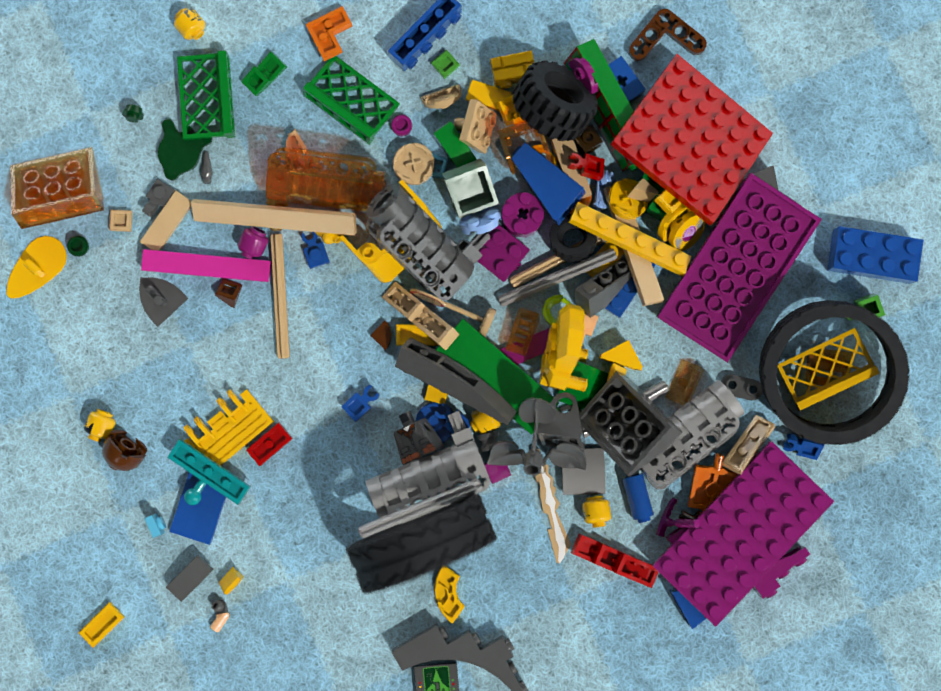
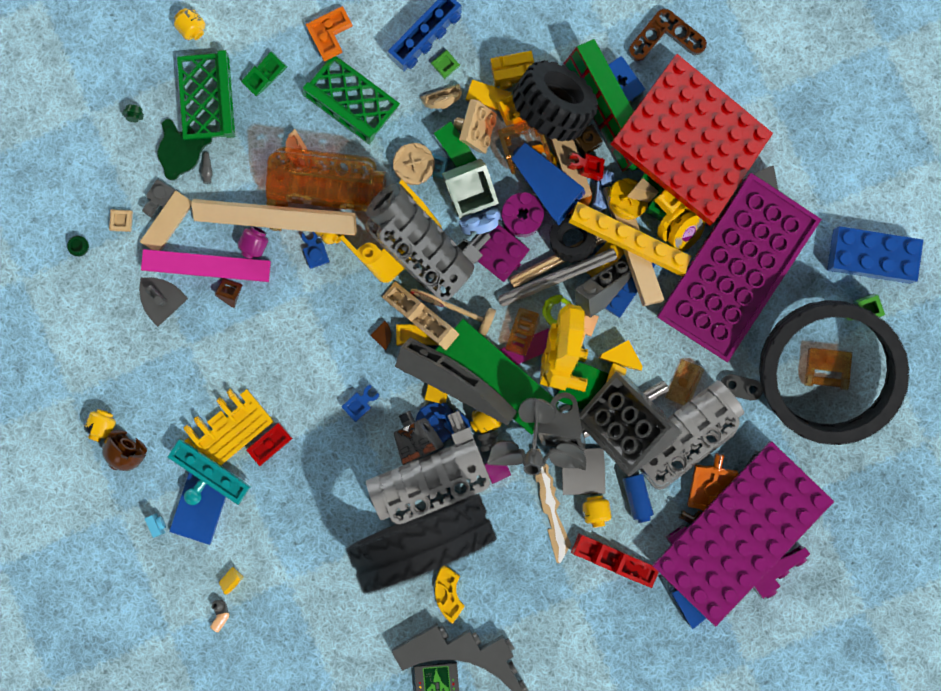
yellow shield [6,236,67,299] -> none
clear orange slope [10,147,104,229] -> none
yellow tile [78,602,125,648] -> none
dark grey slope [166,555,213,602] -> none
tan axle [270,234,290,359] -> none
light grey axle [358,479,482,538] -> none
magenta tile [391,115,412,136] -> none
magenta plate [568,57,598,94] -> none
magenta piece [656,498,700,537] -> none
tan tile [722,415,775,475] -> none
yellow fence [778,328,880,411] -> none
blue plate [783,434,824,460] -> none

